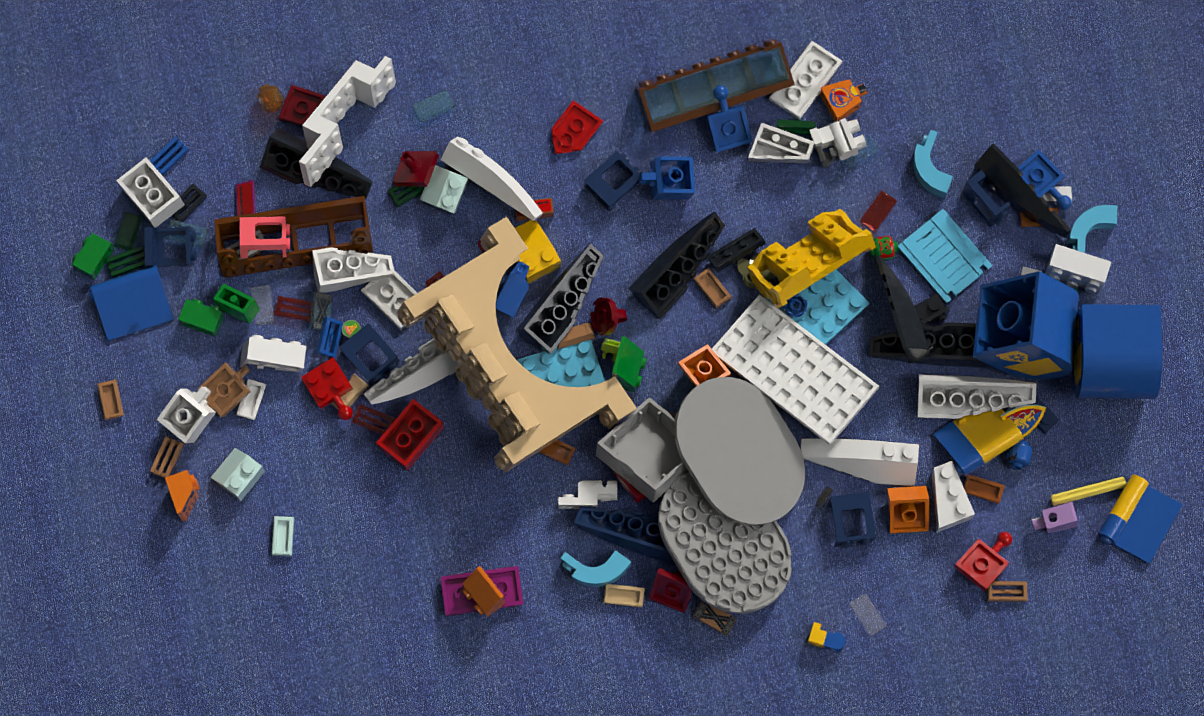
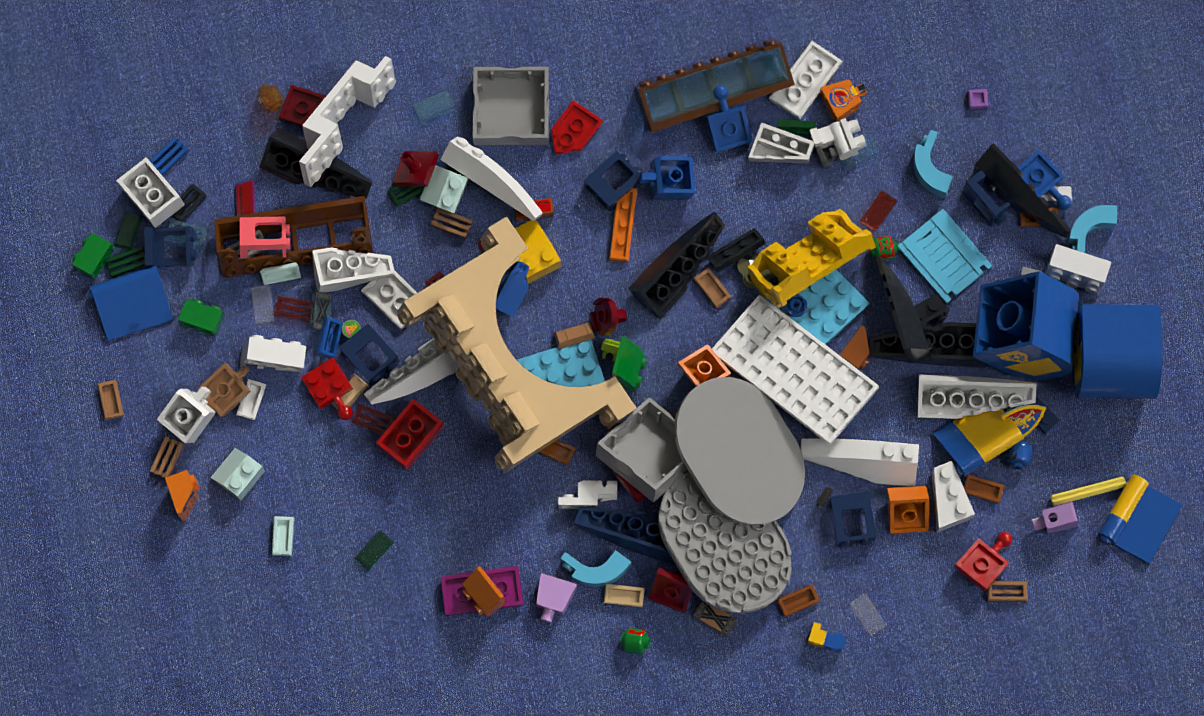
green brick [213,283,260,324] -> none
black wedge [515,243,604,354] -> none
none -> light aqua tile [260,262,301,285]
none -> clear green tile [354,530,395,571]
none -> medium nougat tile [430,208,473,239]
none -> light grey tile [473,67,549,145]
none -> lavender torso [536,573,577,623]
none -> orange tile [610,187,637,263]
none -> green head [620,628,651,654]
none -> dark orange tile [777,584,821,617]
none -> dark orange slope [839,326,870,370]
none -> medium lavender tile [968,89,989,110]

